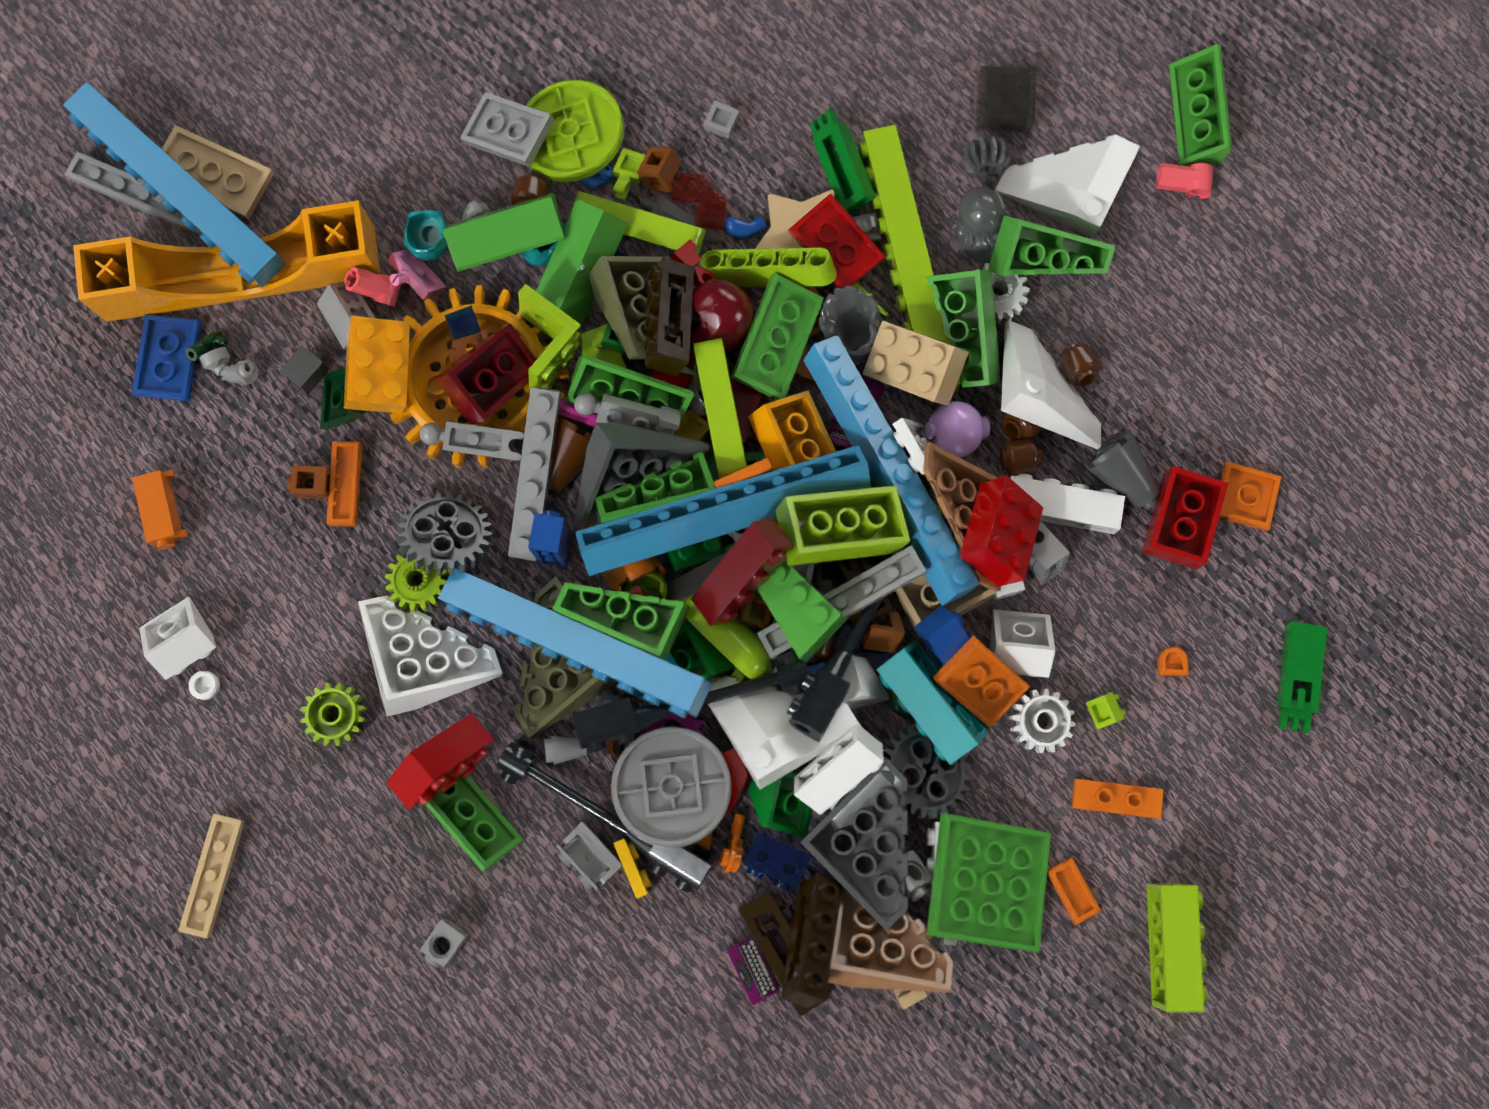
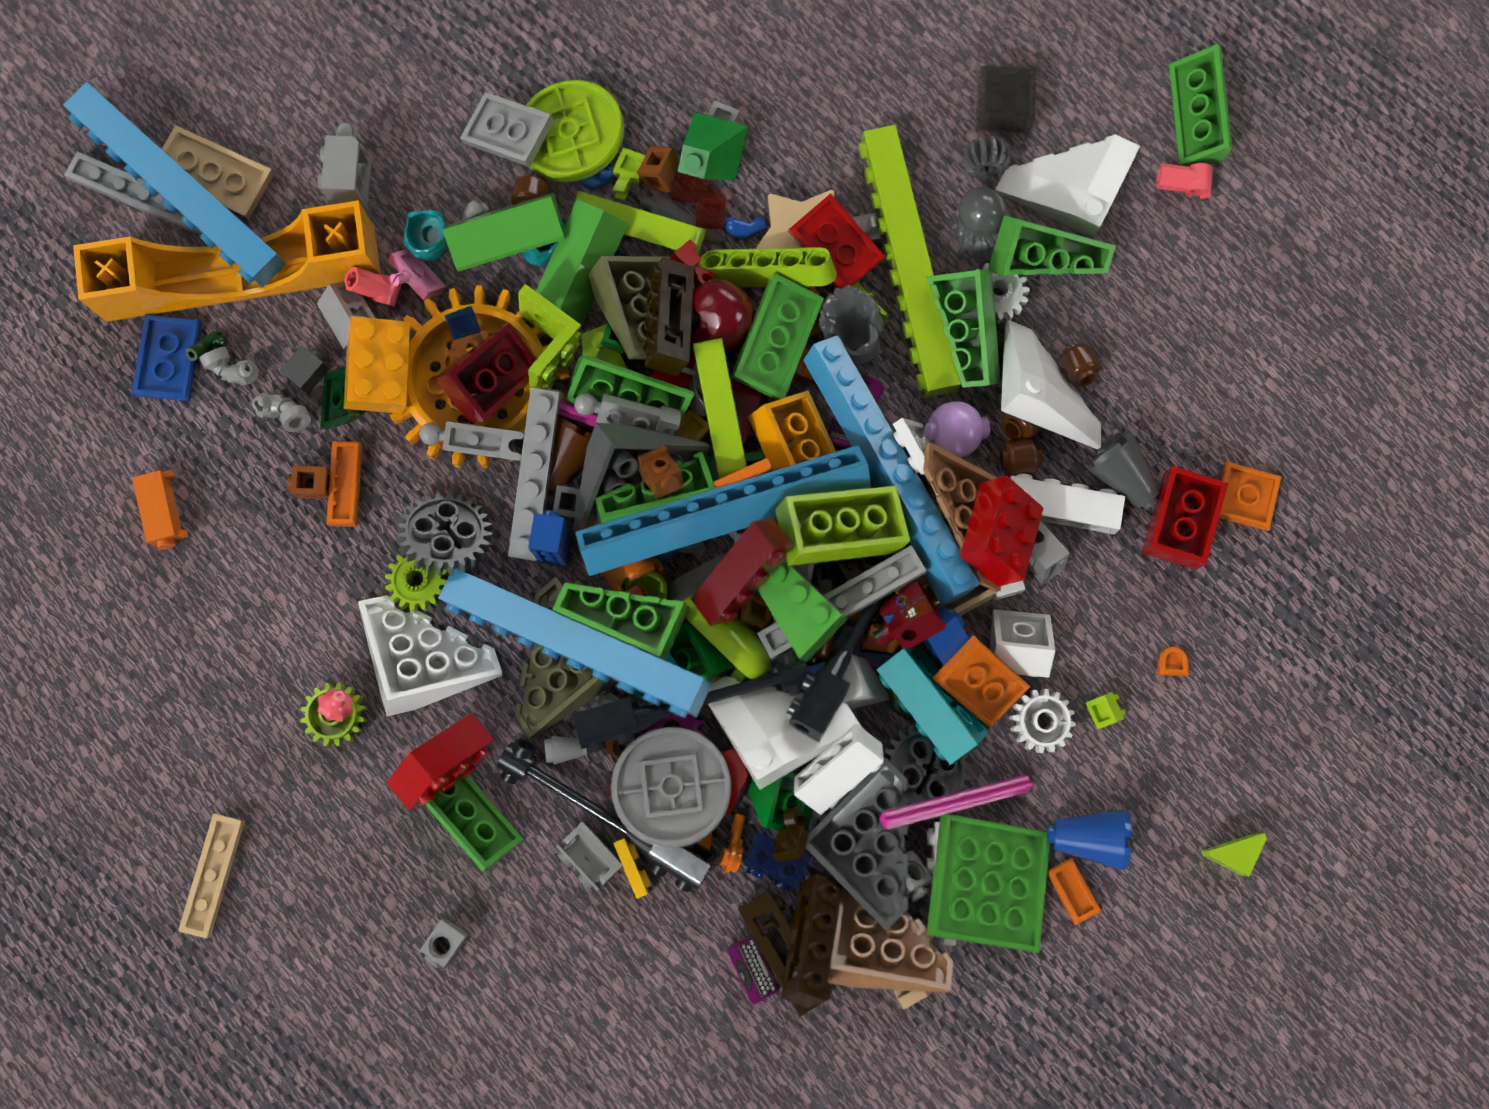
white slope [139,596,216,680] -> none
white tile [189,671,220,700] -> none
green hinge [667,533,735,572] -> none
green hinge [810,108,876,214] -> none
tan brick [863,320,969,406] -> none
orange plate [1071,779,1163,819] -> none
lime brick [1146,884,1208,1012] -> none
green hinge [1277,621,1328,733] -> none
none -> light grey arm [252,393,311,432]
none -> coral piece [317,688,353,722]
none -> light grey hinge [318,122,371,211]
none -> dark grey brick [553,485,580,518]
none -> dark orange brick [638,445,683,498]
none -> green slope [678,111,748,180]
none -> dark brown plate [772,806,809,862]
none -> dark red torso [873,579,947,649]
none -> dark pink axle [880,775,1033,829]
none -> blue cone [1047,810,1131,870]
none -> lime slope [1201,833,1267,877]

